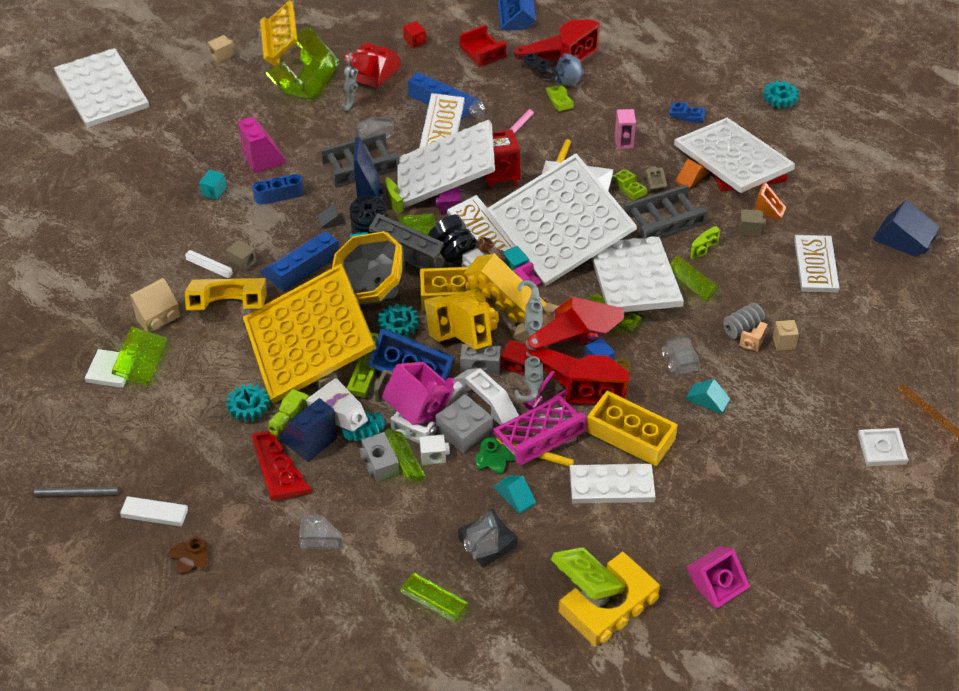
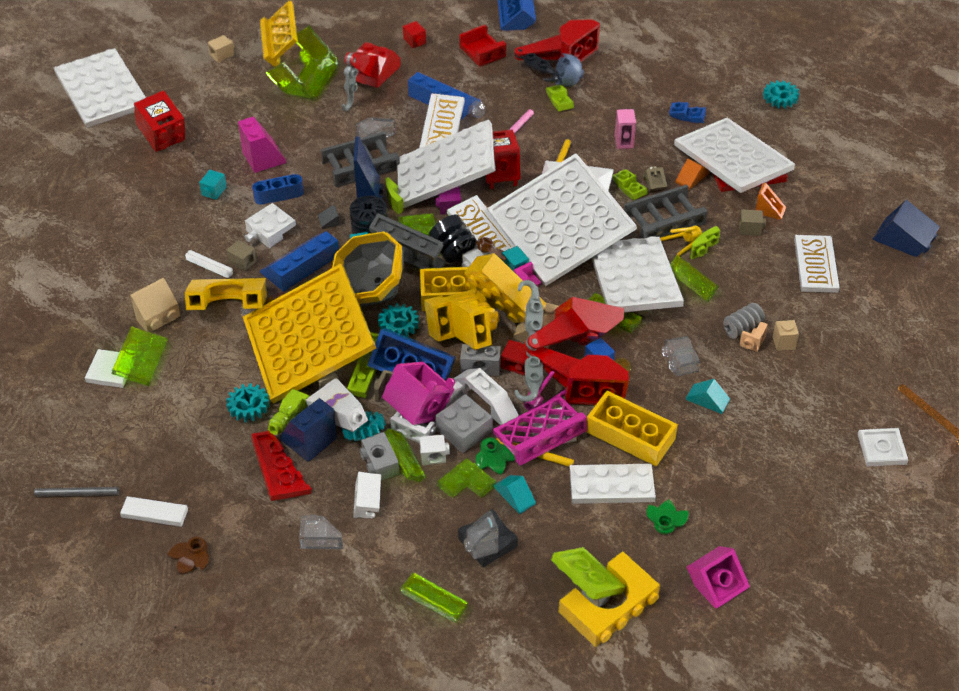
none -> red container [134,90,186,152]
none -> white plate [245,203,296,248]
none -> white hinge [353,472,381,518]
none -> clear neon green plate [437,458,496,498]
none -> green plate [646,499,689,534]
none -> yellow plant [660,225,702,256]

